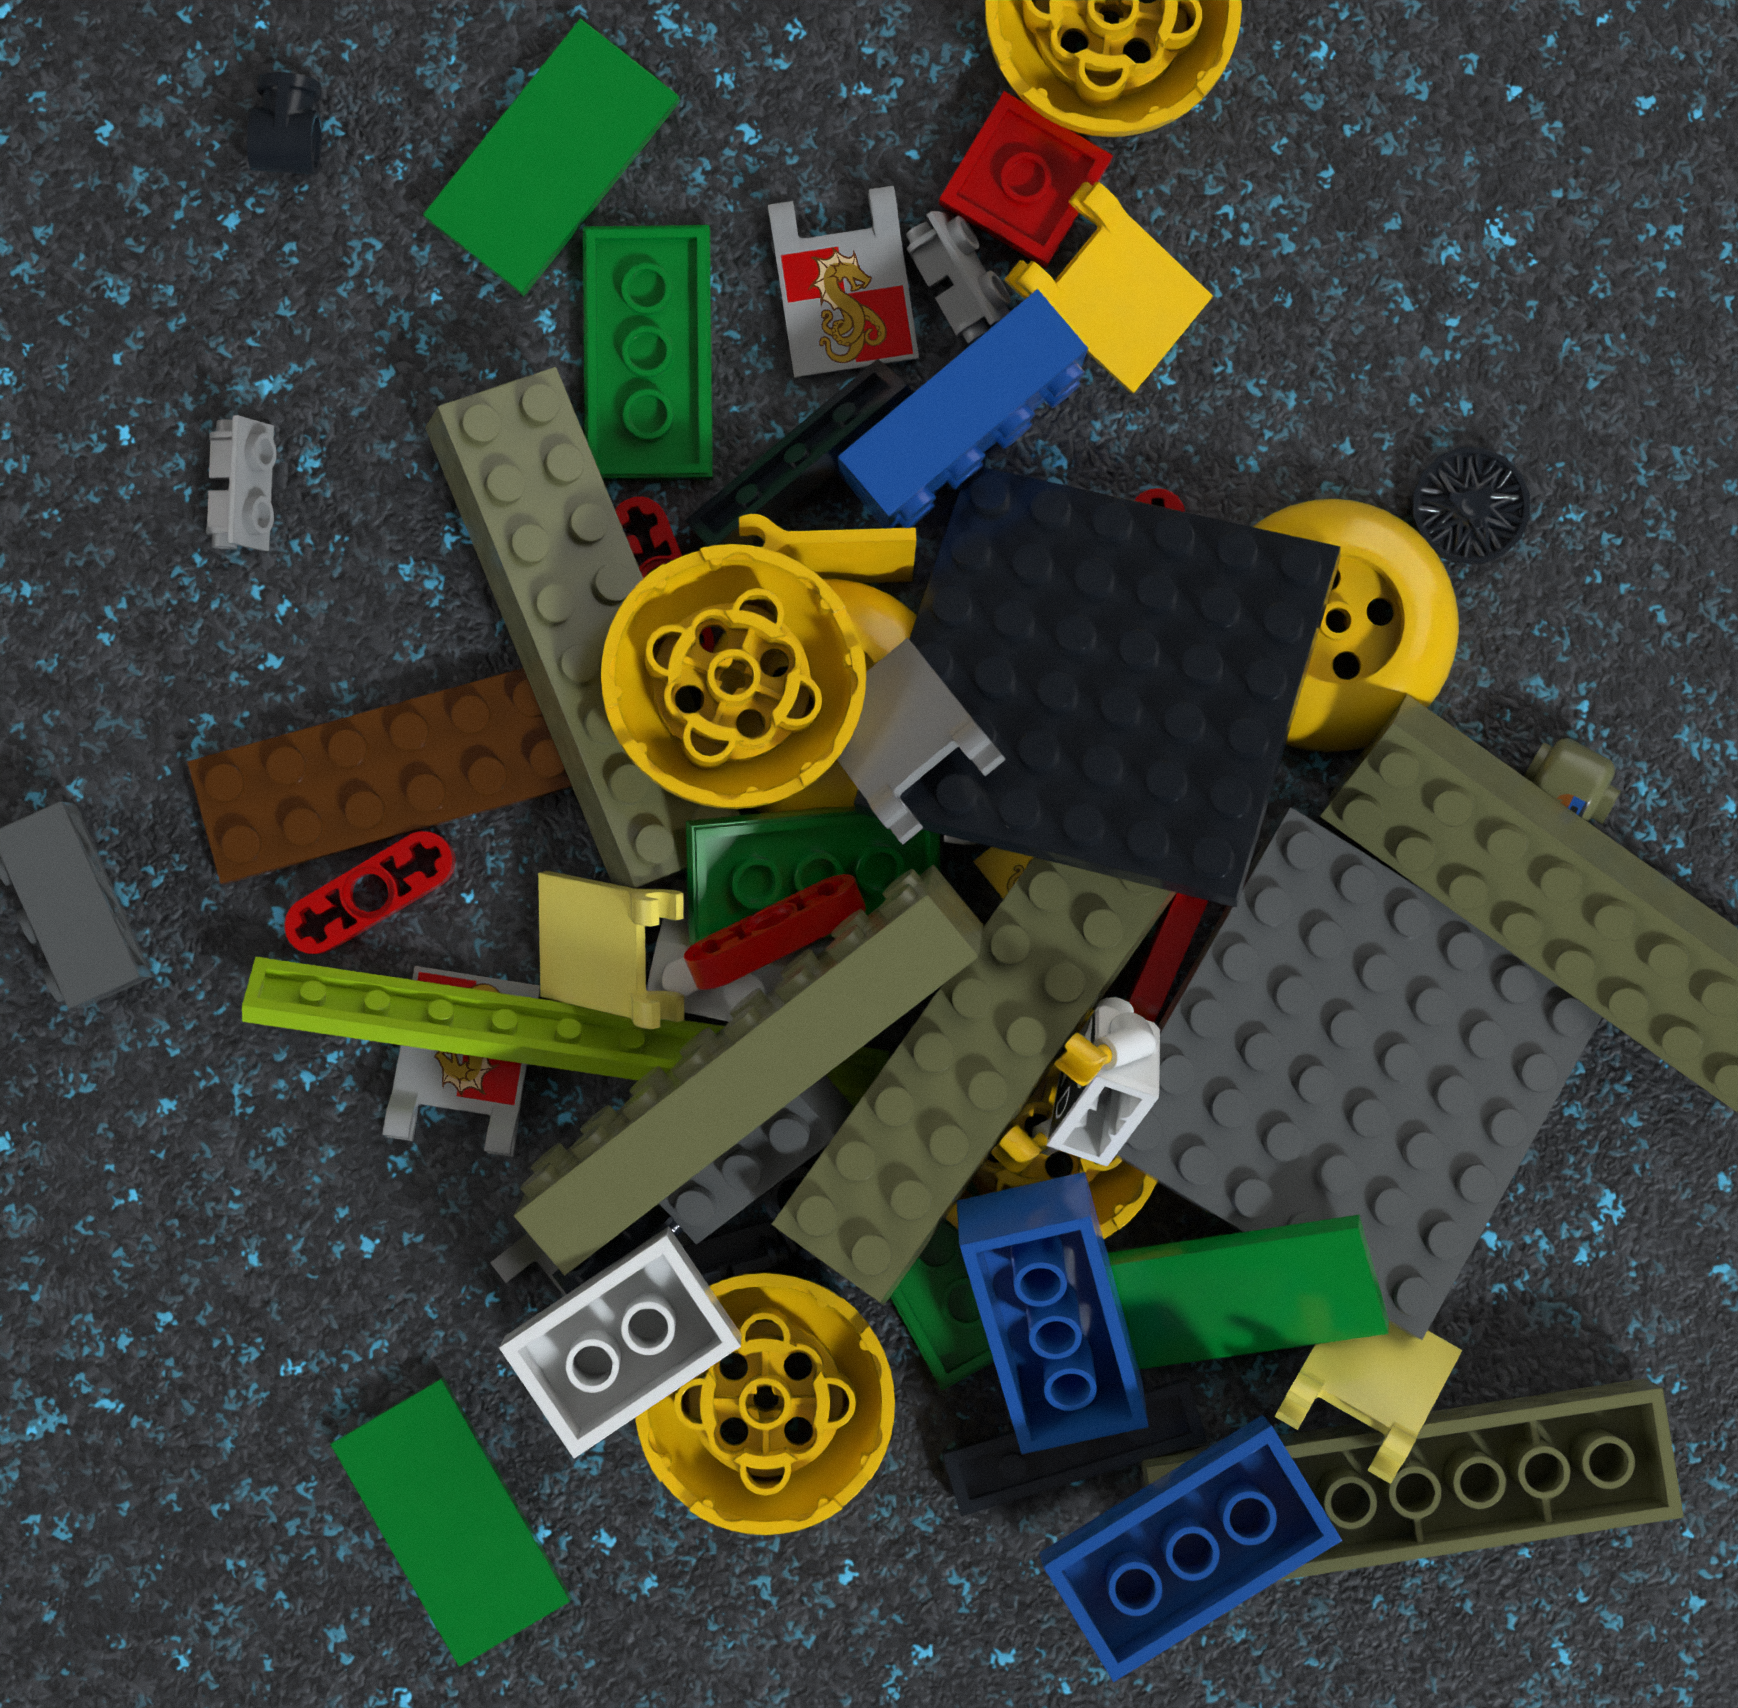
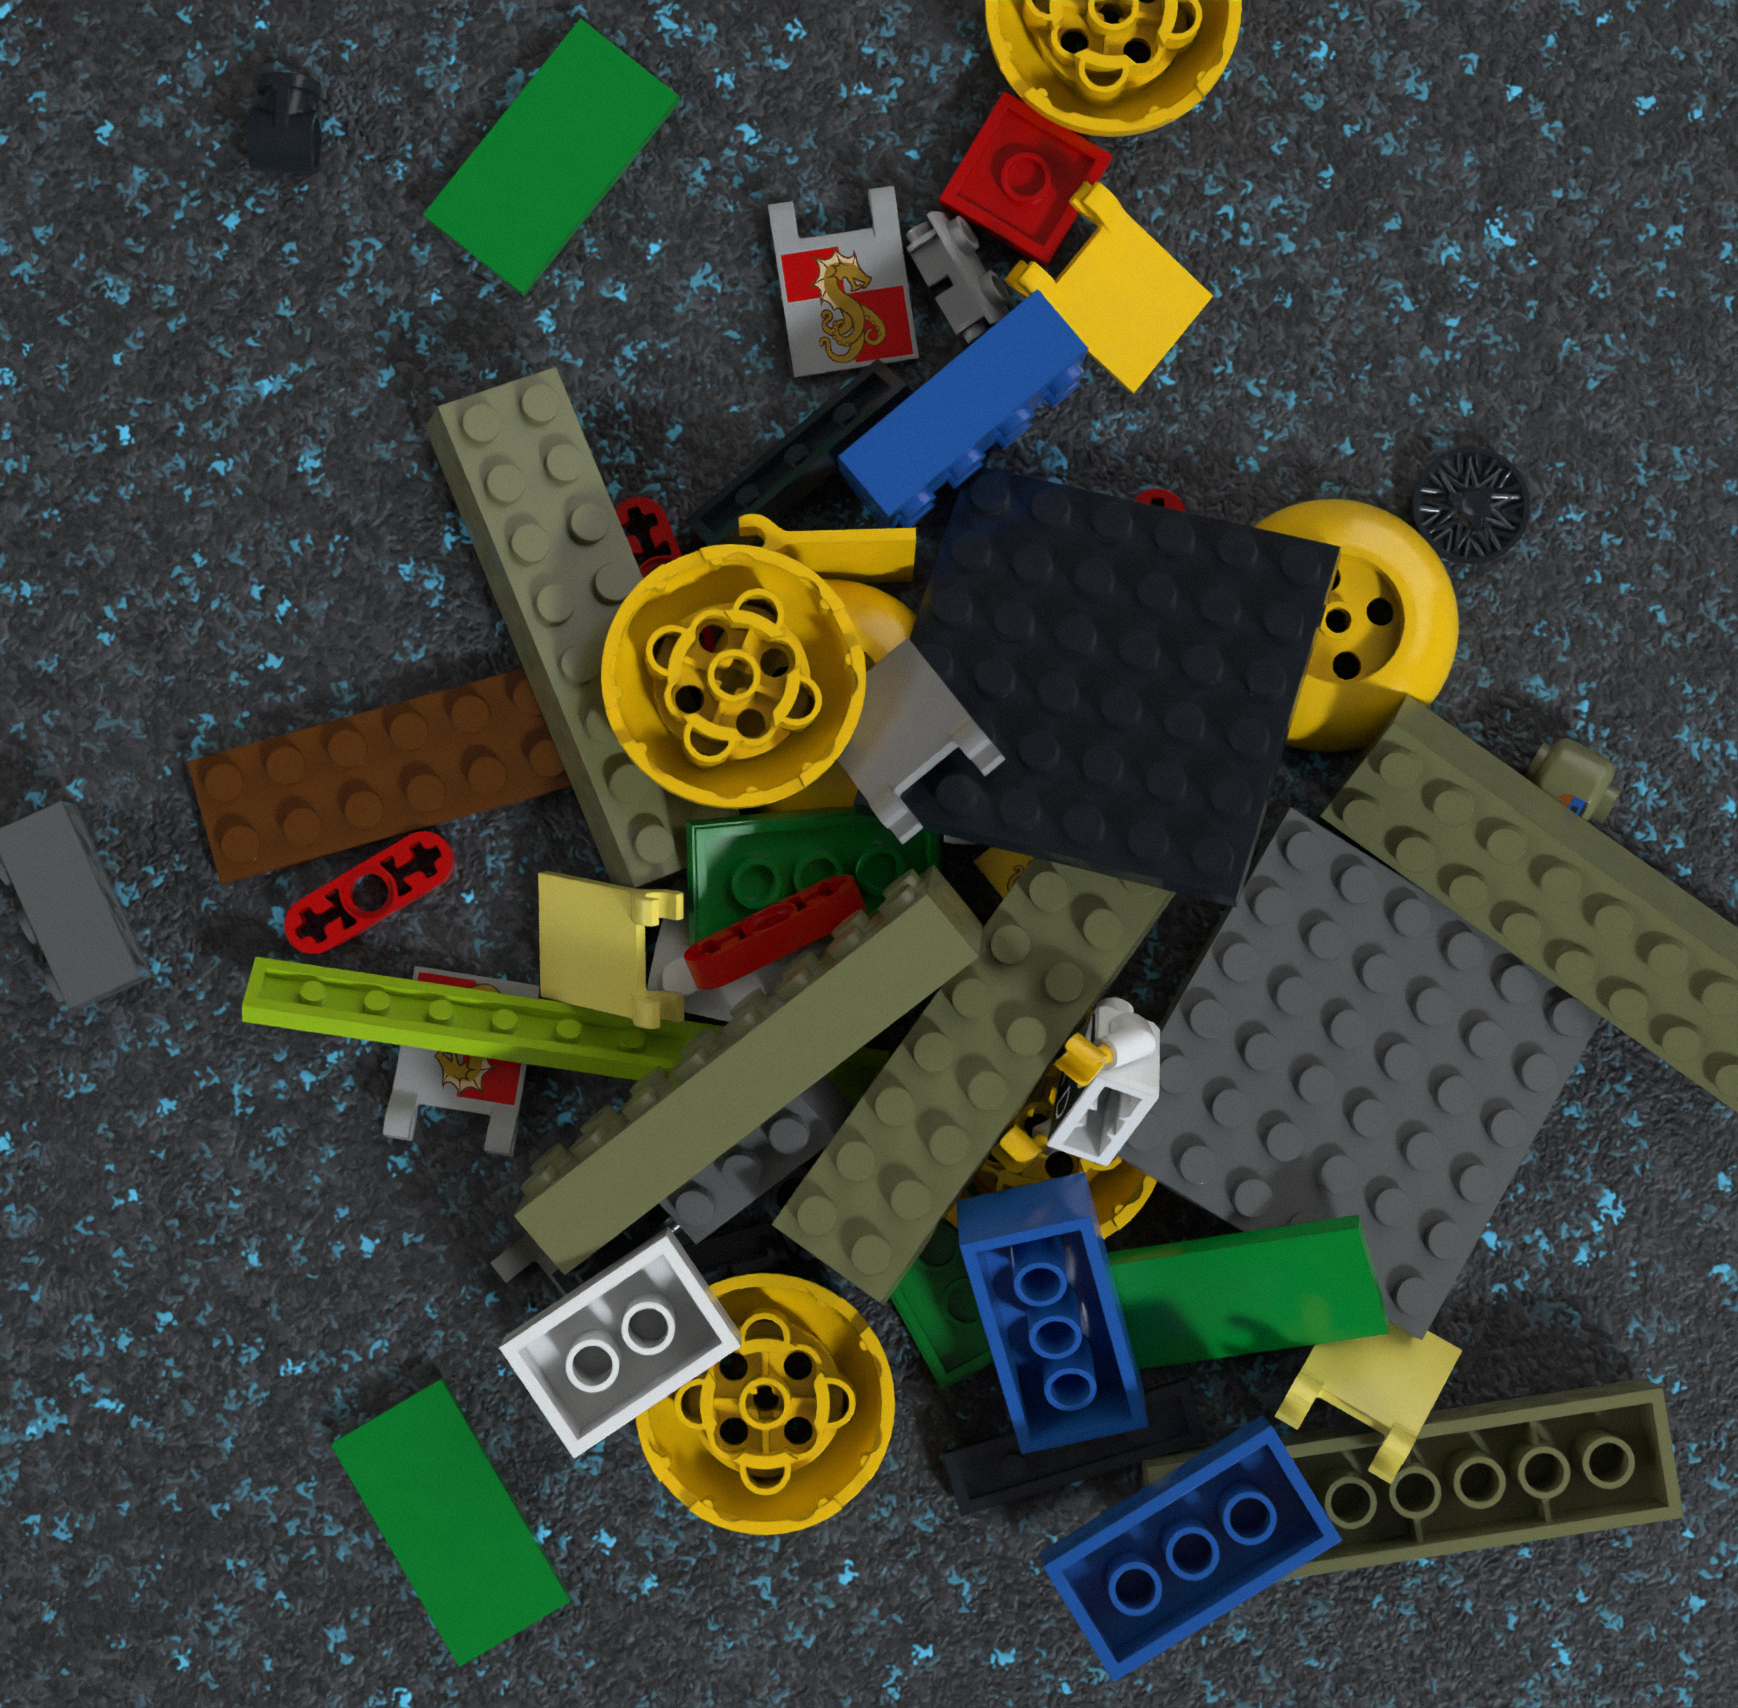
light grey hinge [206,415,276,551] -> none
green tile [583,225,713,481] -> none
red beam [1125,893,1208,1022] -> none

